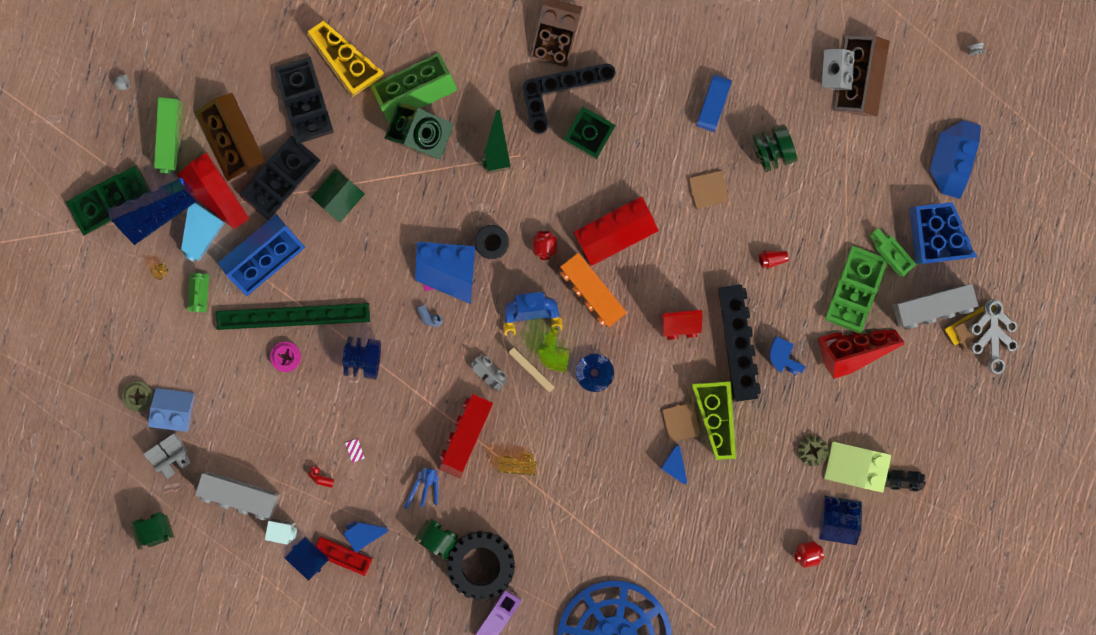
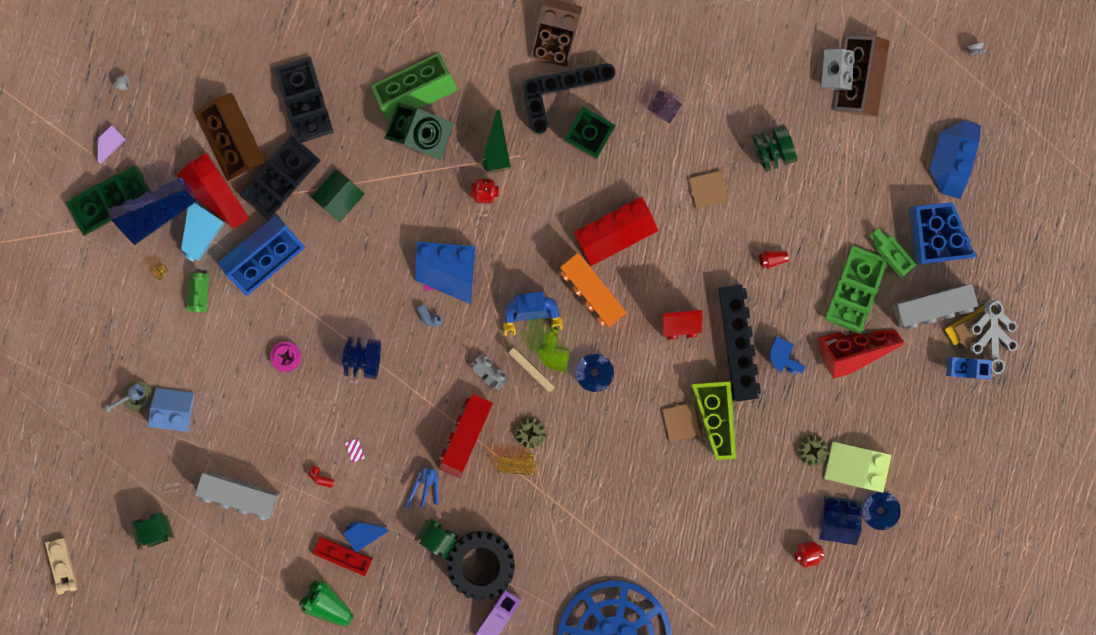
light grey hips [144,433,191,479] -> none
bright green slope [154,97,183,174] -> none
dark green tile [216,303,371,330] -> none
light aqua brick [265,518,297,545] -> none
clear blue piece [285,537,329,581] -> none
yellow wedge [307,20,384,98] -> none
black tyre [475,225,509,259] -> none
red head [532,231,557,260] -> none
blue slope [660,445,687,484] -> none
blue beam [696,74,732,132] -> none
black hinge [885,469,926,492] -> none
none -> tan plate [45,538,78,595]
none -> lavender tile [98,125,126,164]
none -> sand blue hinge [104,384,145,412]
none -> green cone [298,580,354,627]
none -> red head [471,178,499,204]
none -> olive gear [515,418,546,448]
none -> clear purple brick [647,90,682,124]
none -> clear blue dish [862,492,901,530]
none -> blue brick [946,357,992,380]

